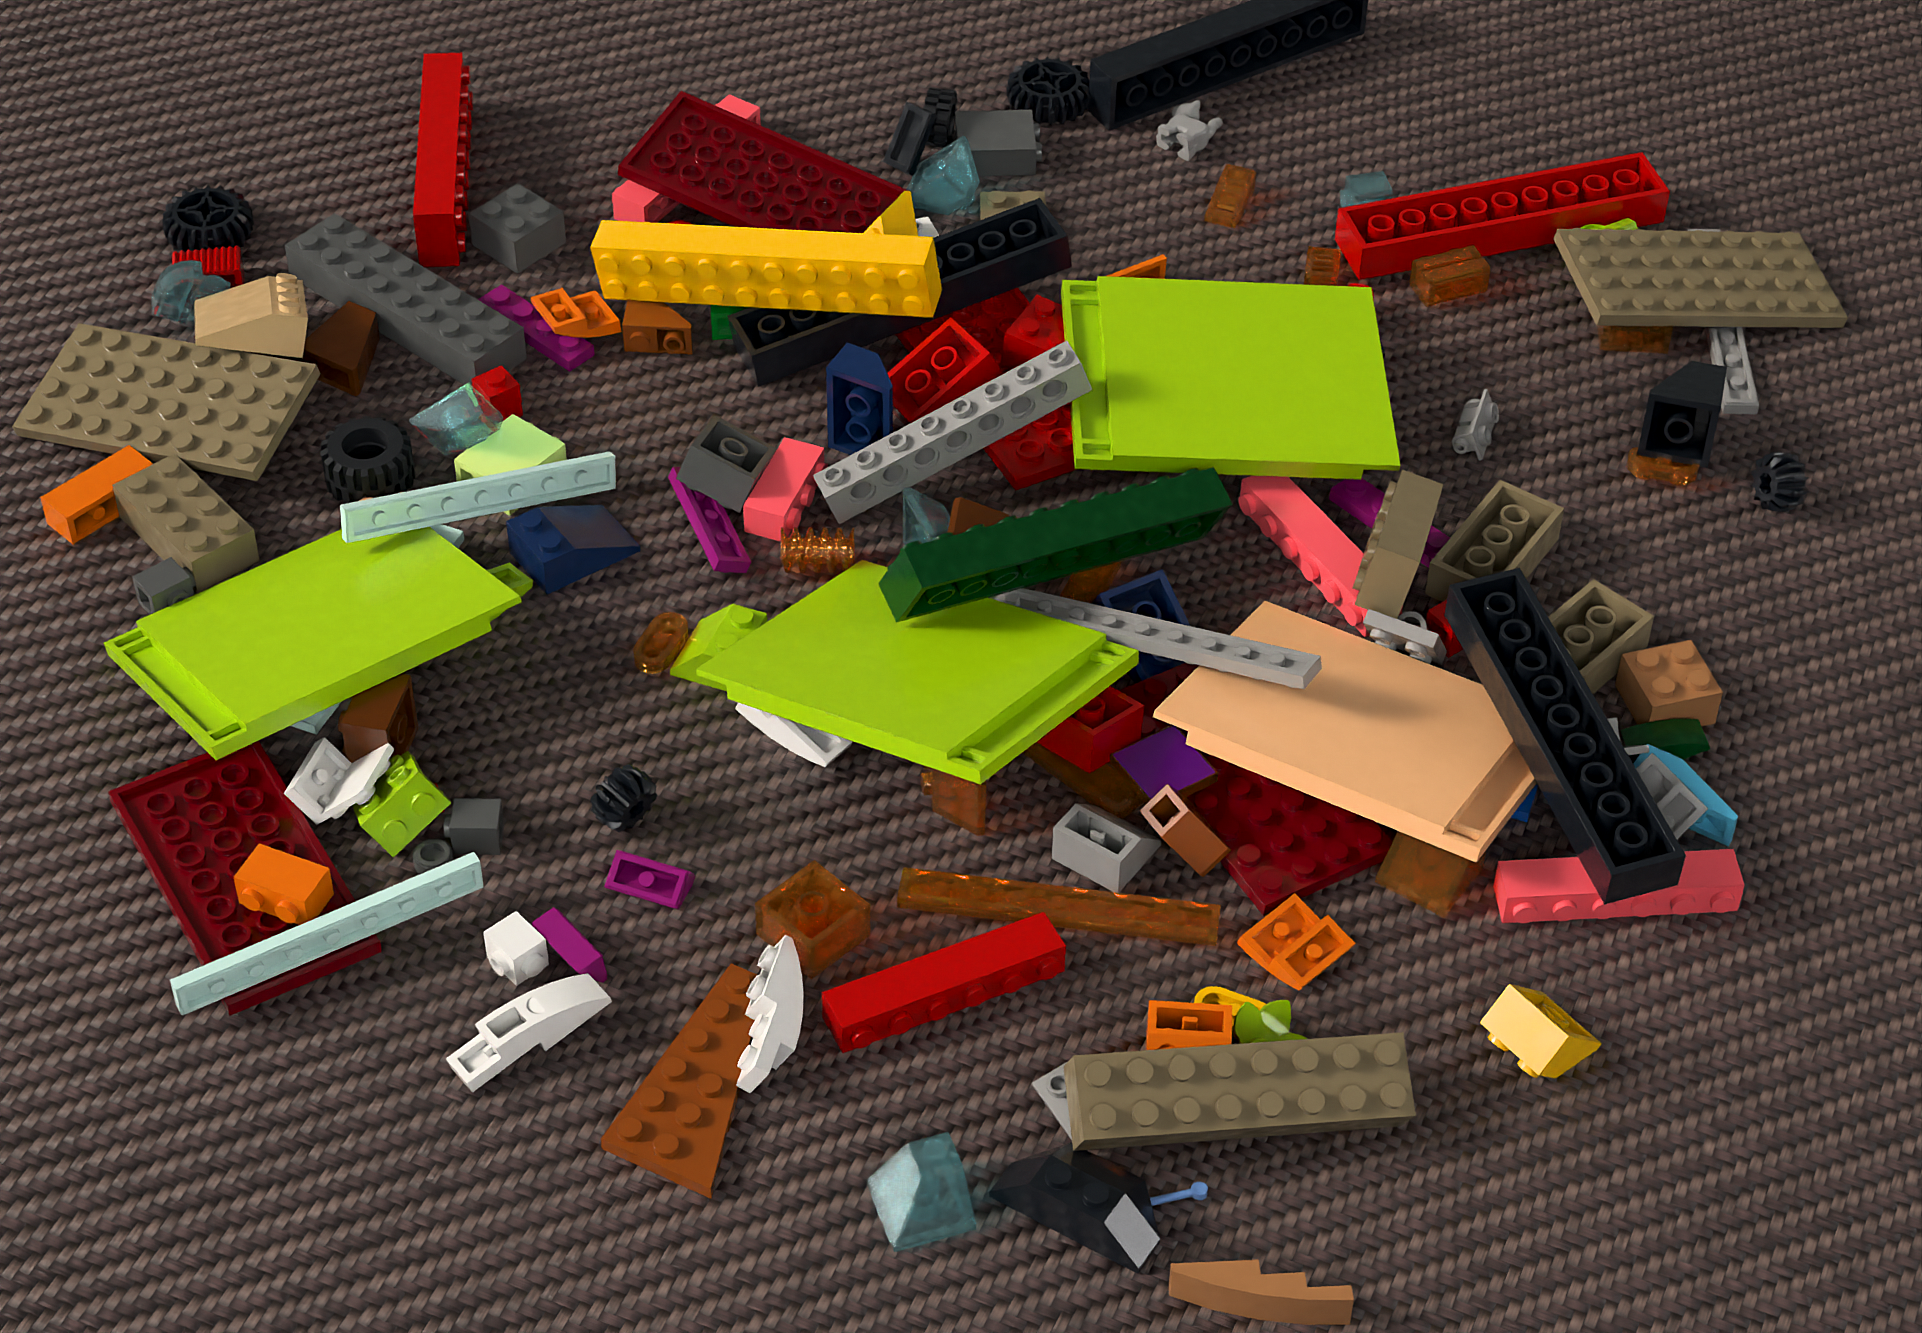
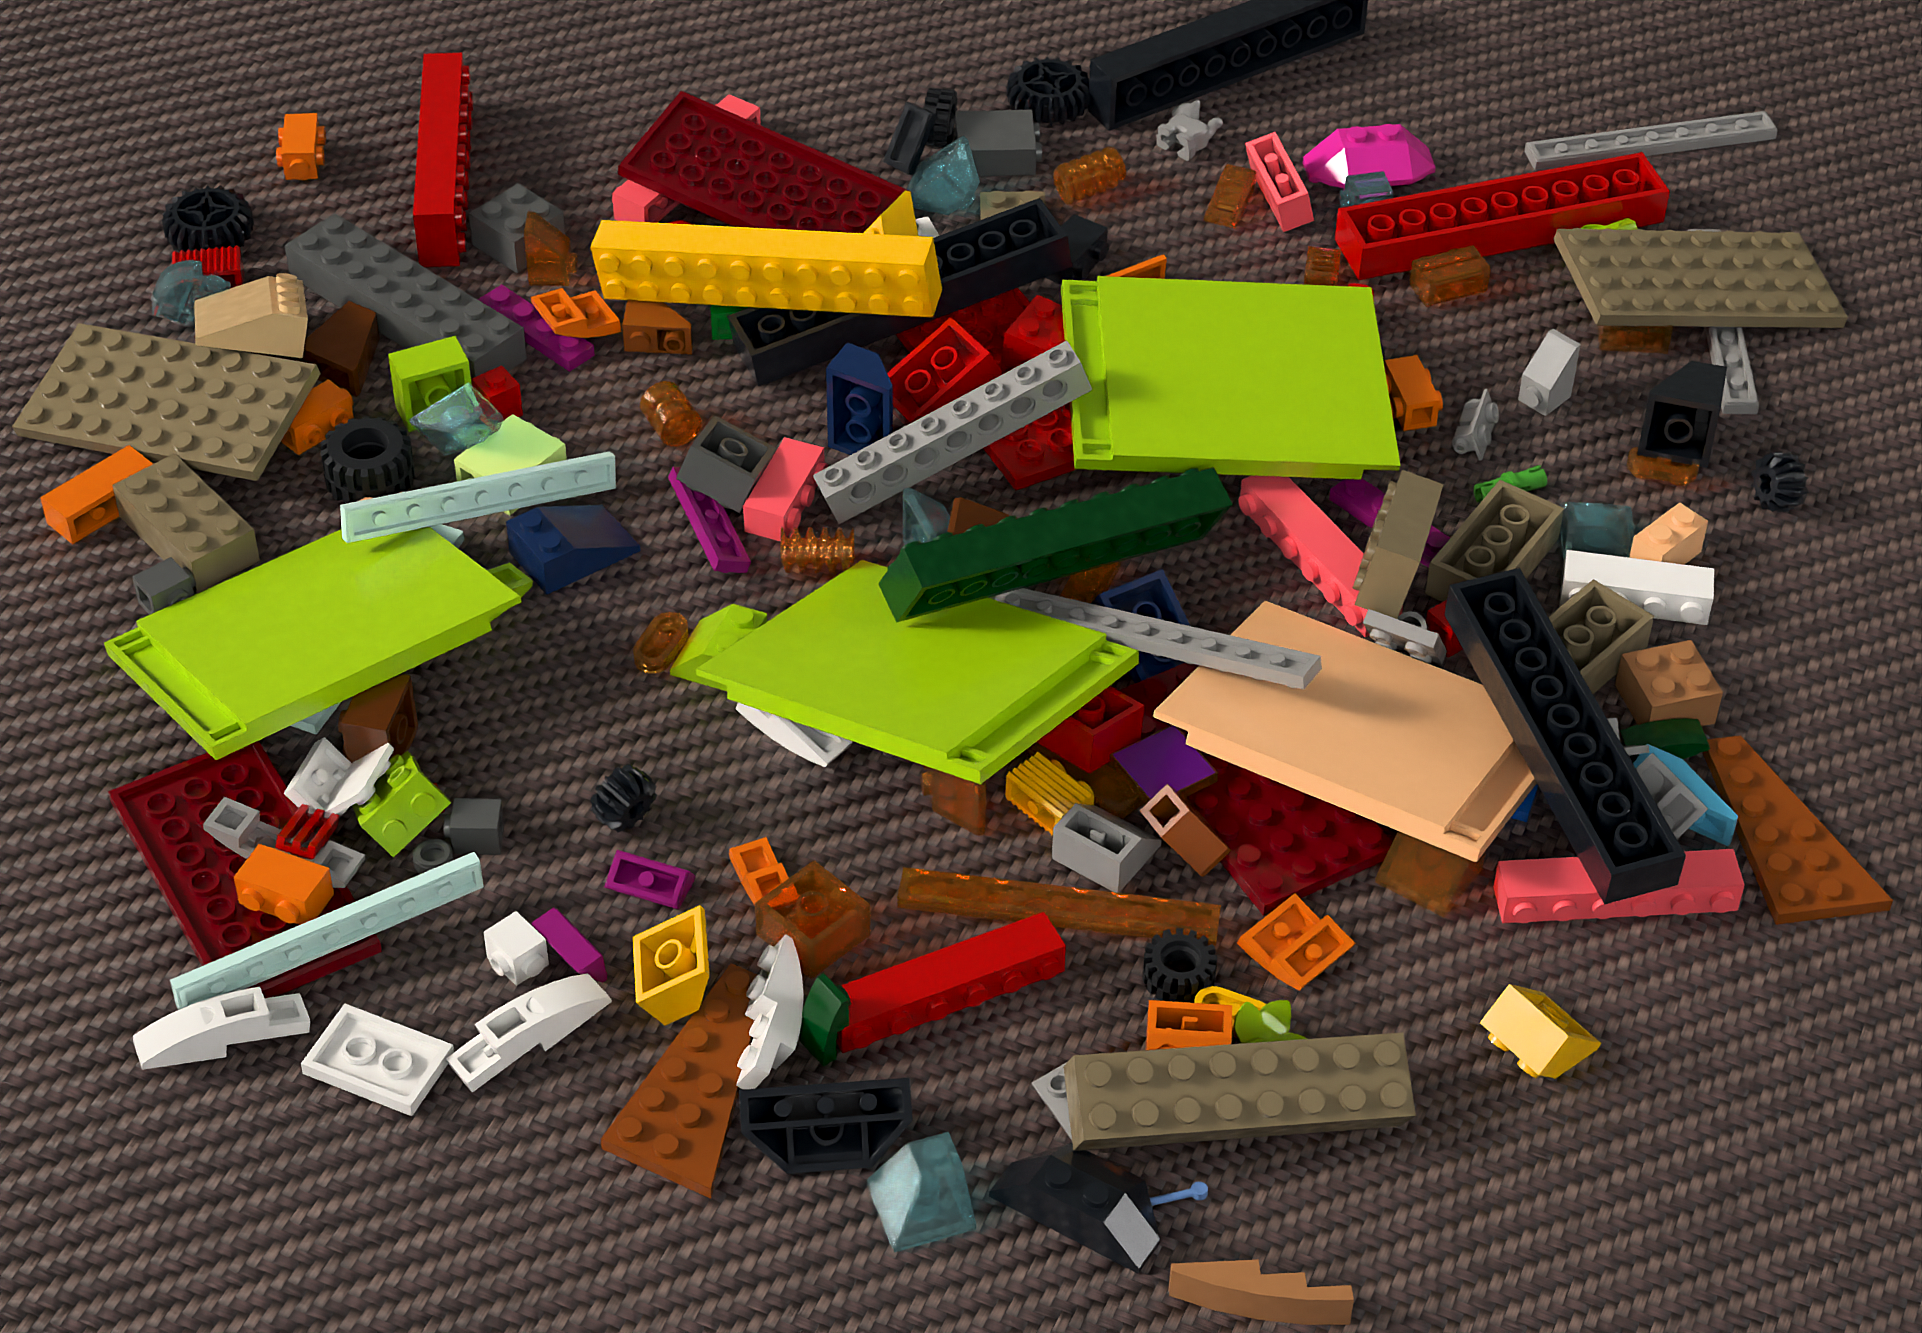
none -> white slope [133,987,310,1070]
none -> light grey slope [203,797,365,888]
none -> red tile [275,804,340,860]
none -> orange brick [276,113,326,180]
none -> orange brick [281,379,354,455]
none -> white plate [301,1004,454,1116]
none -> lime brick [388,336,475,432]
none -> clear orange slope [524,211,578,286]
none -> yellow slope [633,905,709,1026]
none -> clear orange wheel [640,381,702,447]
none -> orange slope [729,837,797,911]
none -> black wedge [739,1077,913,1174]
none -> dark green slope [799,973,851,1067]
none -> yellow brick [1005,752,1094,836]
none -> black brick [1044,214,1109,285]
none -> clear orange piece [1053,146,1126,205]
none -> black tyre [1143,928,1217,1003]
none -> coral brick [1245,132,1314,232]
none -> dark pink wedge [1303,124,1436,189]
none -> orange brick [1384,355,1443,431]
none -> bright green pin [1473,465,1547,504]
none -> light grey slope [1518,329,1581,416]
none -> light grey tile [1524,111,1778,171]
none -> clear light blue slope [1559,502,1634,558]
none -> white brick [1559,550,1714,625]
none -> light nougat brick [1629,503,1708,565]
none -> dark orange wing [1702,735,1893,925]

